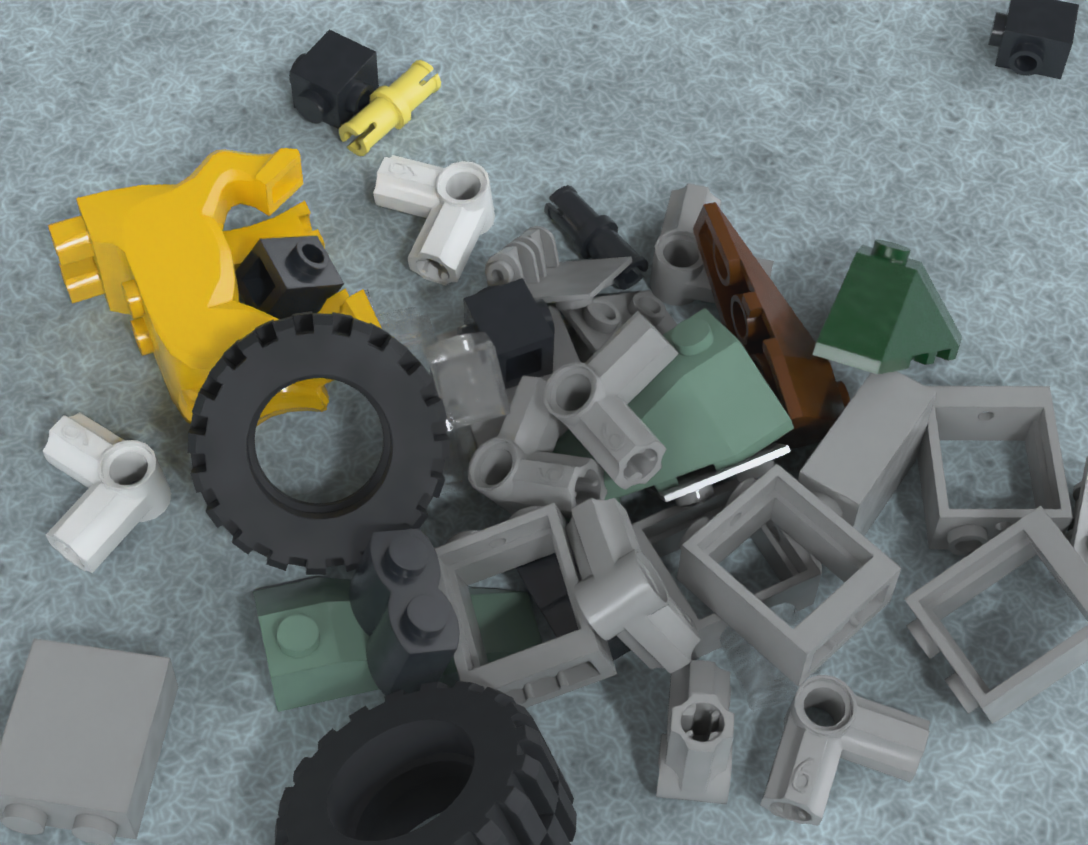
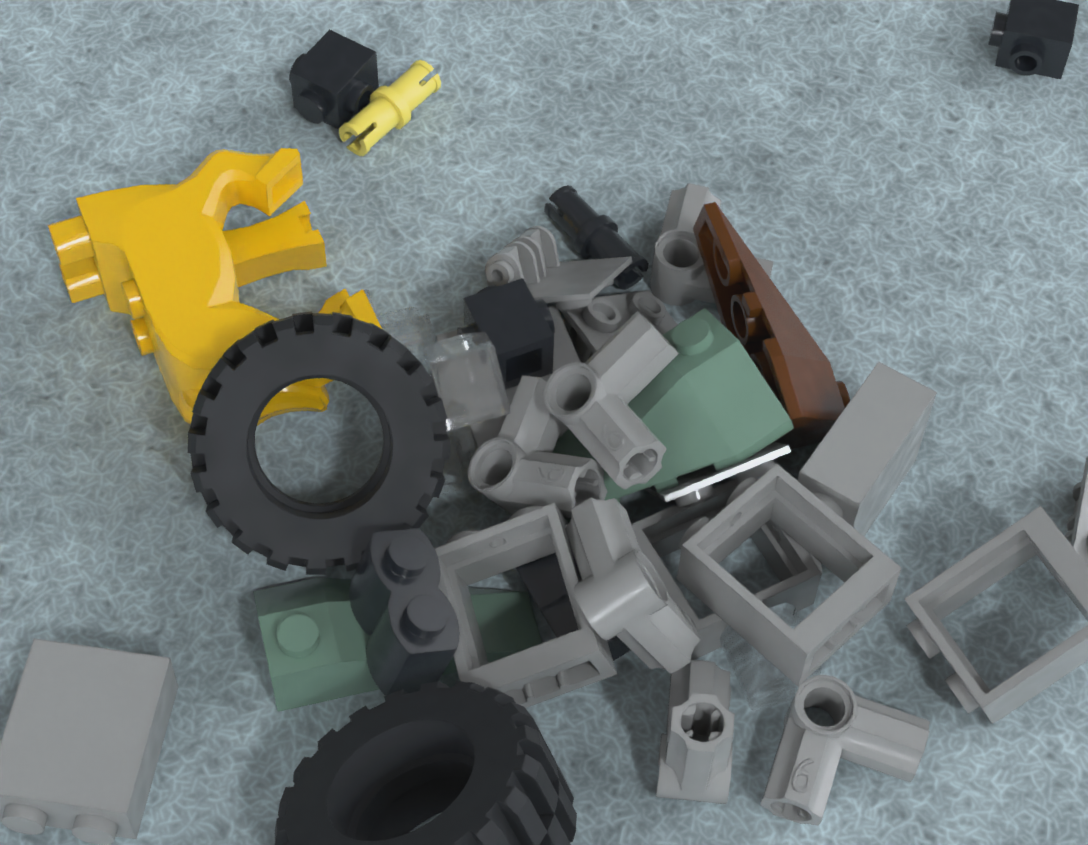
white piece [43,412,172,573] -> none
black brick [235,236,344,319] -> none
white piece [373,155,495,285] -> none
dark green wedge [812,240,962,375] -> none
light grey window [917,386,1073,556] -> none

